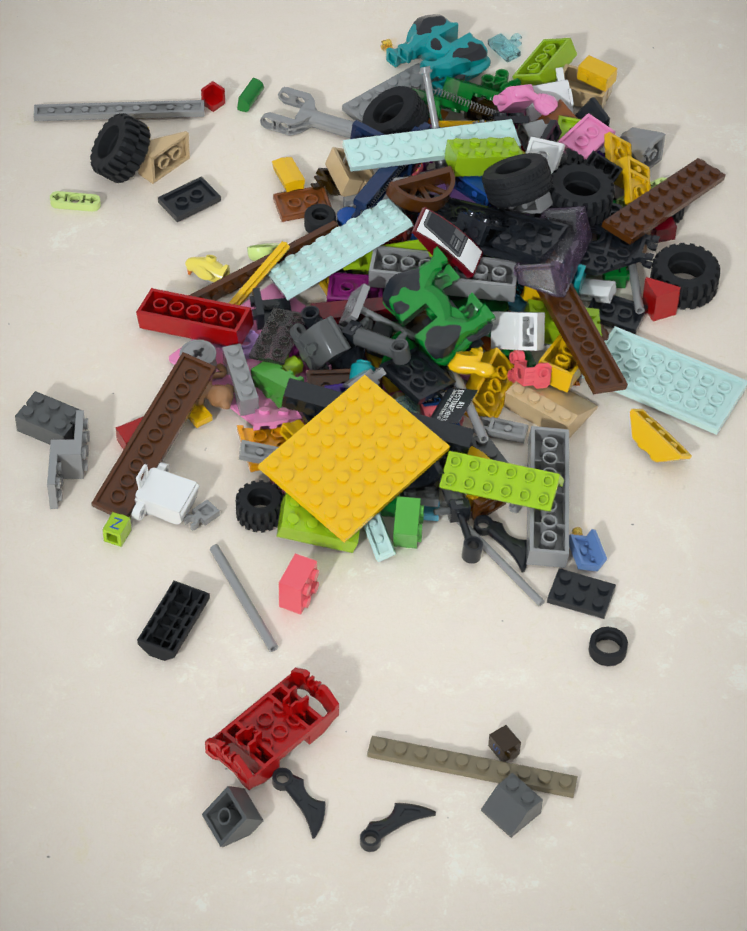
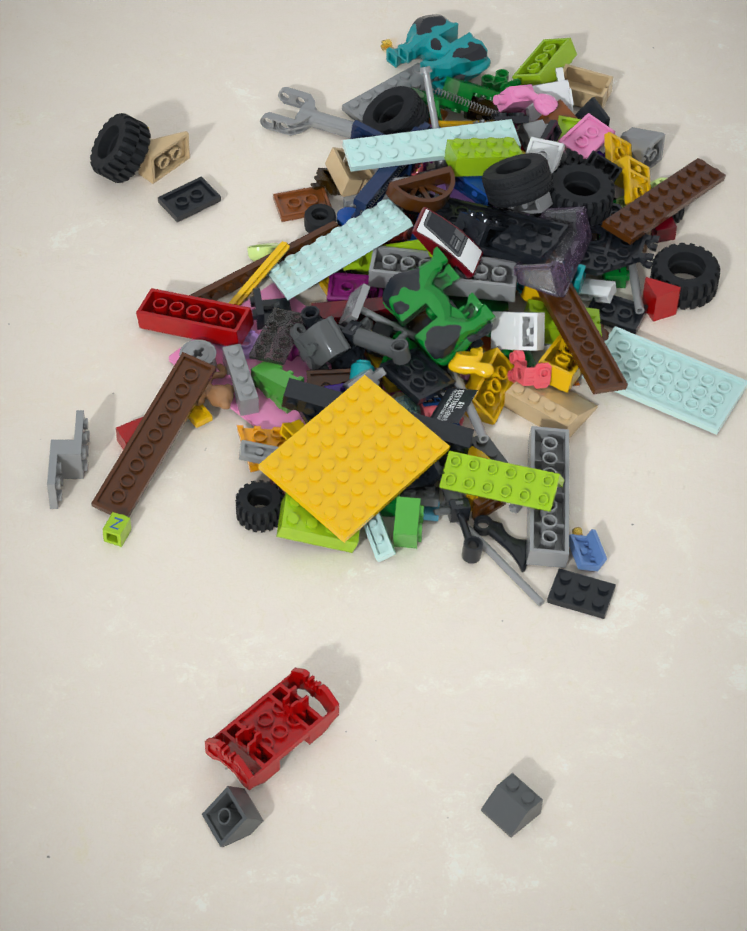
dark grey piece [15,391,80,445] -> none
light grey plate [34,100,204,121] -> none
yellowish green beam [50,191,101,211] -> none
white piece [132,462,200,525] -> none
black piece [137,580,210,661] -> none
light grey plate [184,500,220,531] -> none
light yellow animal [185,255,230,283] -> none
red panel [201,81,225,112] -> none
light grey piece [210,544,278,652] -> none
green brick [237,77,264,112] -> none
bright pink wing [253,407,306,431] -> none
yellow piece [272,157,305,192] -> none
black piece [272,768,325,839] -> none
lime brick [278,356,304,376] -> none
coral brick [279,553,319,614] -> none
black piece [360,803,436,852] -> none
dark tan plate [367,736,578,798] -> none
light grey hinge [473,416,529,443] -> none
clear light blue plate [488,33,522,63] -> none
dark brown brick [488,725,521,762] -> none
medium azure plate [508,293,527,312] -> none
yellow brick [577,55,618,92] -> none
black tyre [588,626,628,666] -> none
yellow wedge [630,409,692,462] -> none

